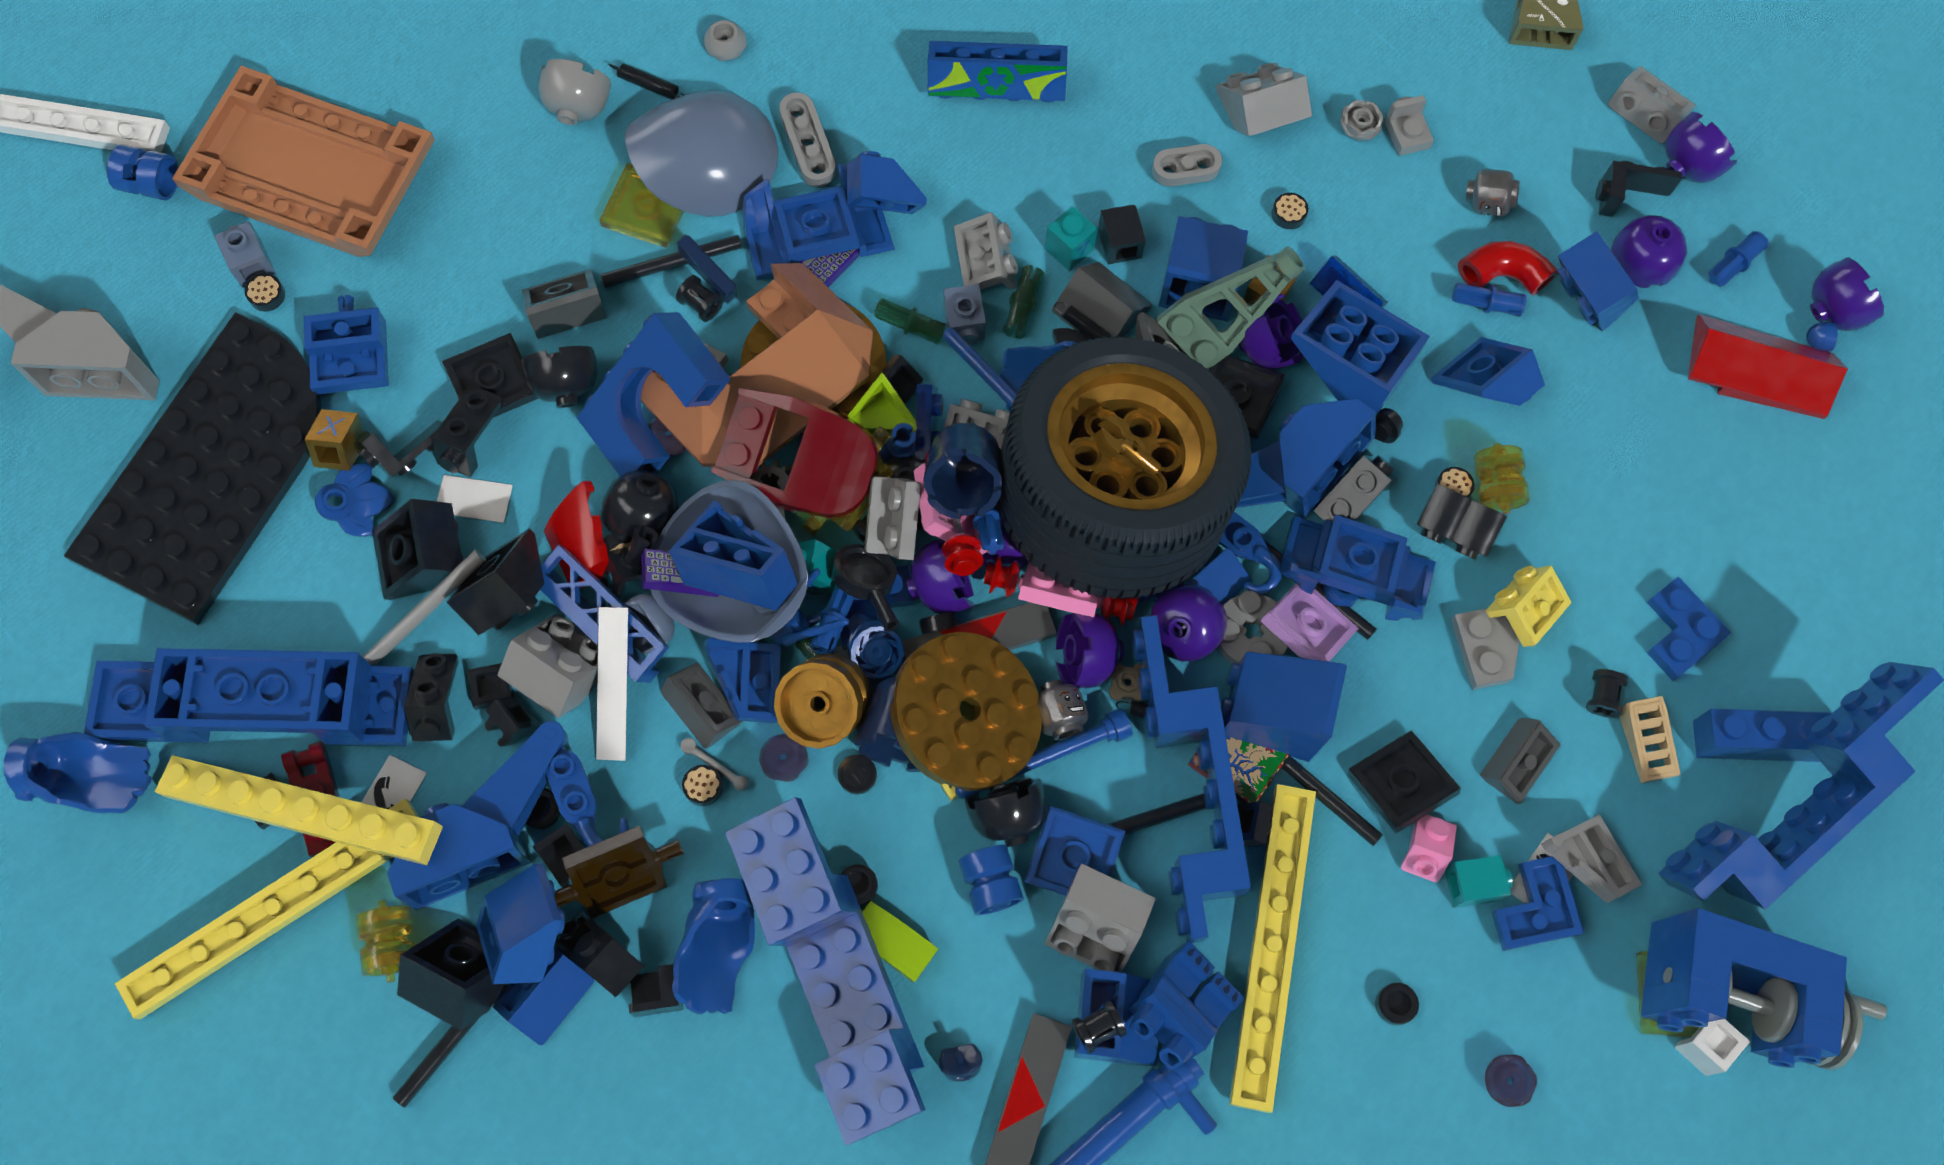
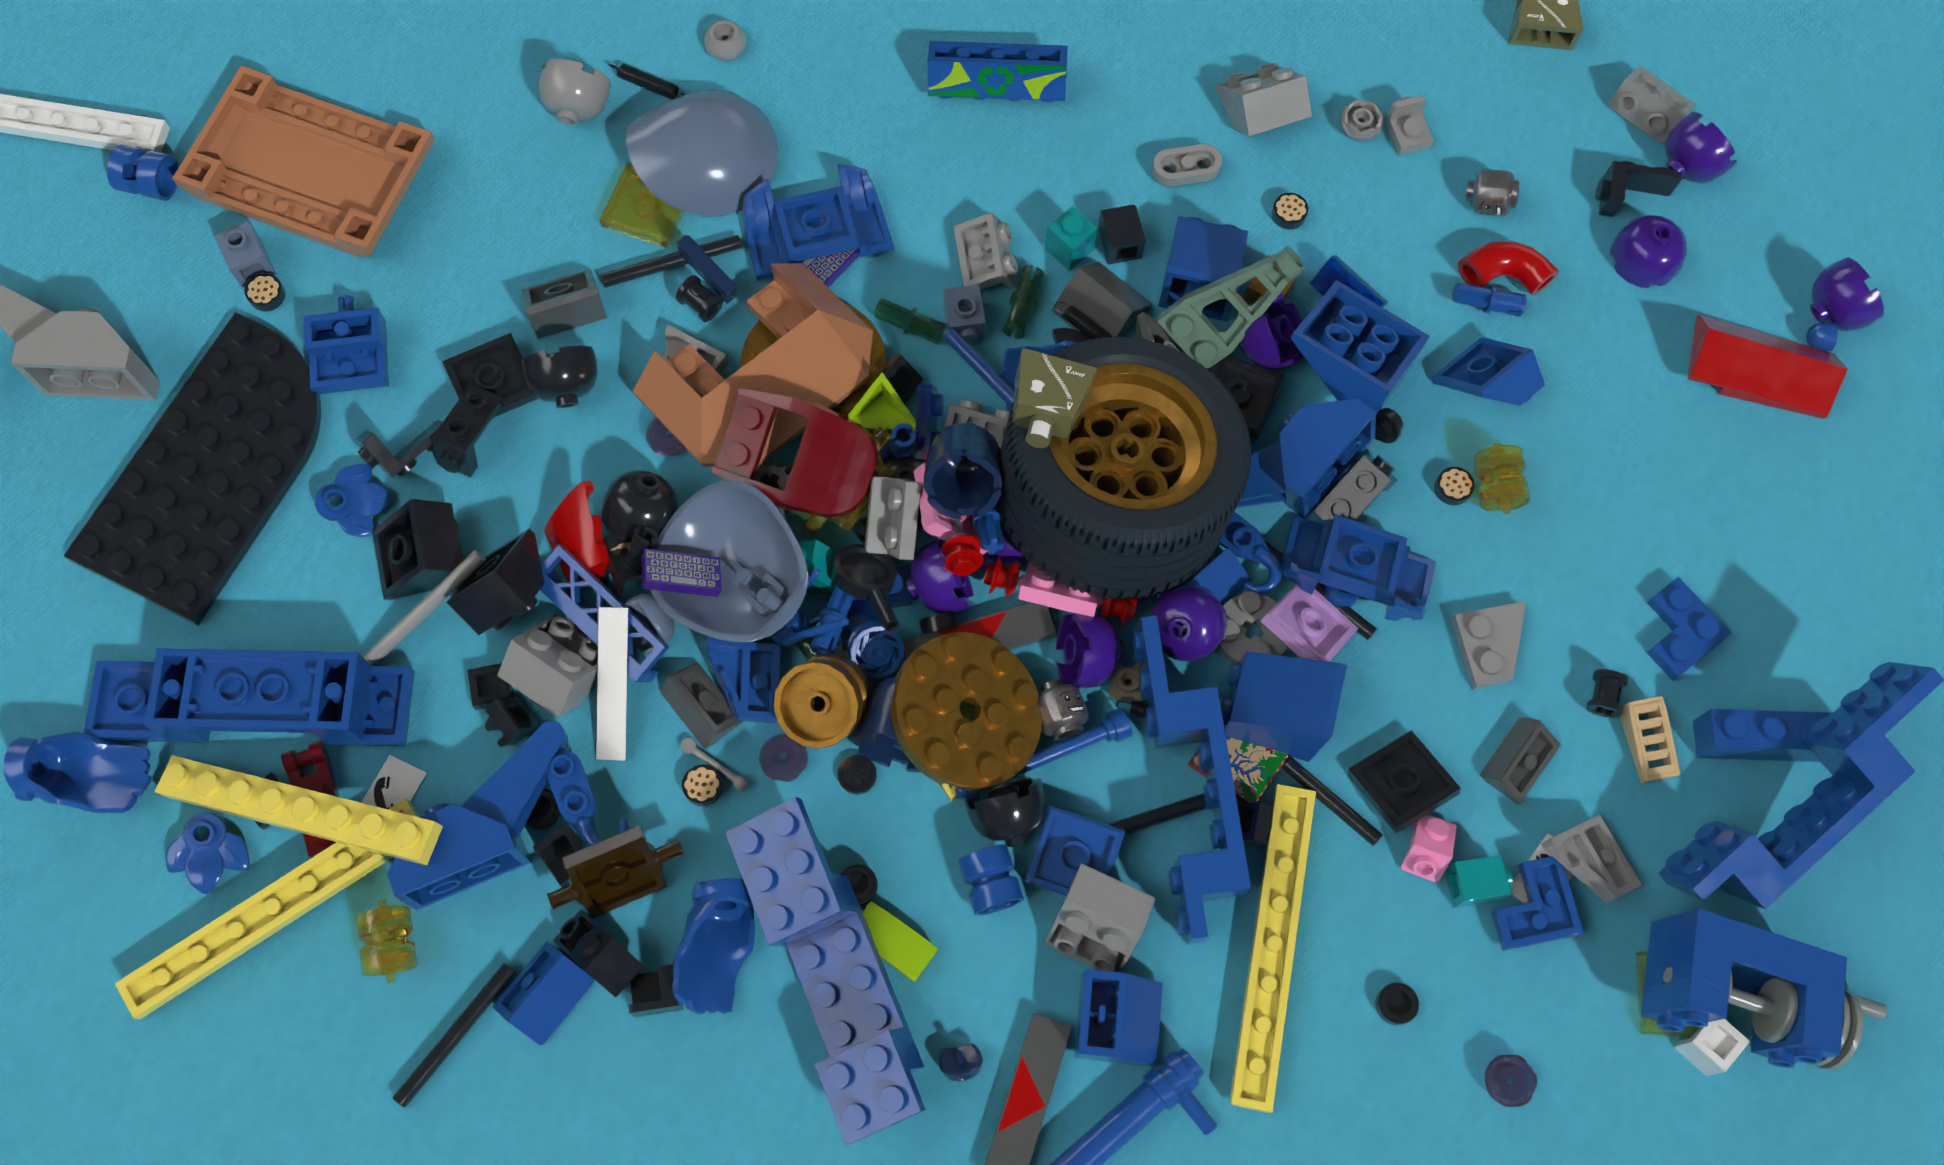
pearl gold brick [305,409,363,471] -> none
black slope [397,918,505,1030] -> none
black bracket [404,653,459,741] -> none
white sticker [437,475,513,523] -> none
blue slope [476,863,564,984] -> none
blue arch [577,312,731,476] -> none
blue wedge [669,500,798,611] -> none
light grey plate [779,93,836,187] -> none
blue slope [847,151,927,214] -> none
black bush [1072,1000,1127,1054] -> none
pearl gold bar [1093,417,1161,476] -> none
blue hips [1129,941,1244,1070] -> none
black brick [1416,484,1507,560] -> none
light yellow bracket [1486,565,1572,647] -> none
blue slope [1557,231,1639,331] -> none
blue axle [1708,231,1769,287] -> none
none -> blue plate [166,813,250,894]
none -> olive torso [1013,348,1097,448]

